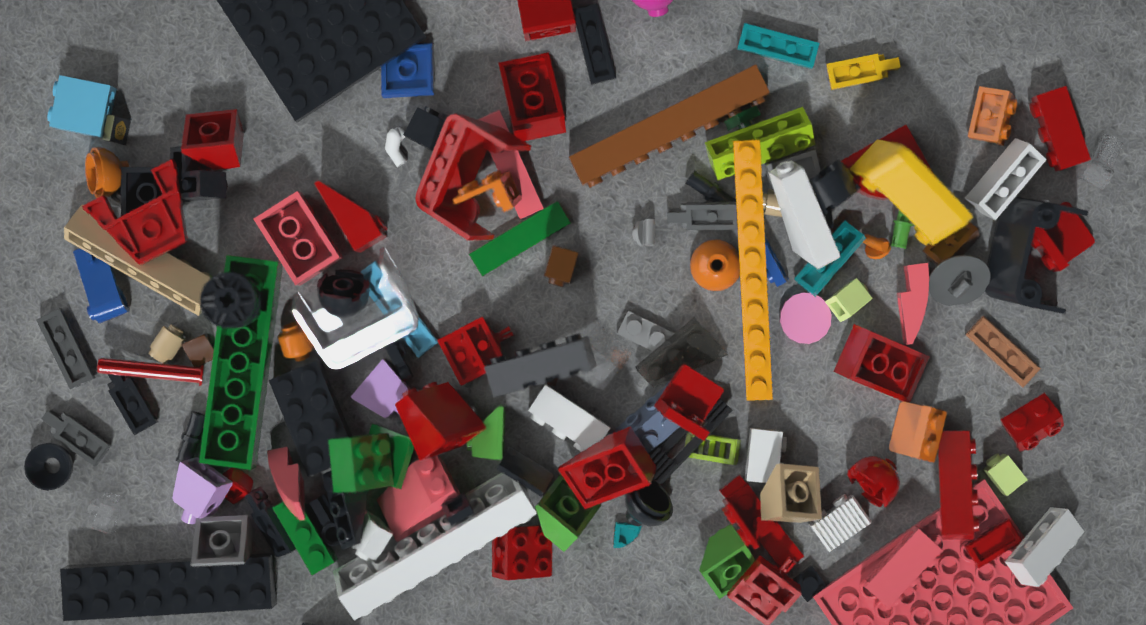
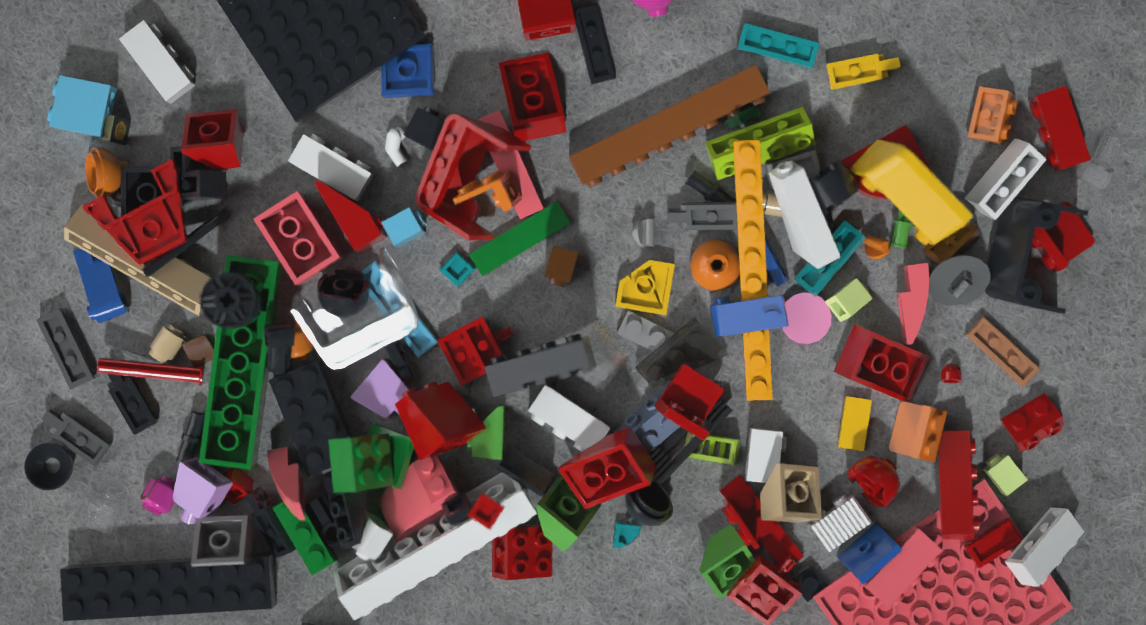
none -> white brick [119,20,195,104]
none -> dark pink head [140,476,175,516]
none -> black bar [142,208,230,278]
none -> black piece [264,323,295,375]
none -> white brick [288,133,374,201]
none -> medium azure brick [381,207,427,247]
none -> teal tile [439,251,476,288]
none -> red plate [468,492,505,530]
none -> yellow plate [615,260,675,315]
none -> door [709,295,789,336]
none -> yellow tile [837,396,872,451]
none -> blue plate [837,523,902,584]
none -> red hinge [941,364,962,384]

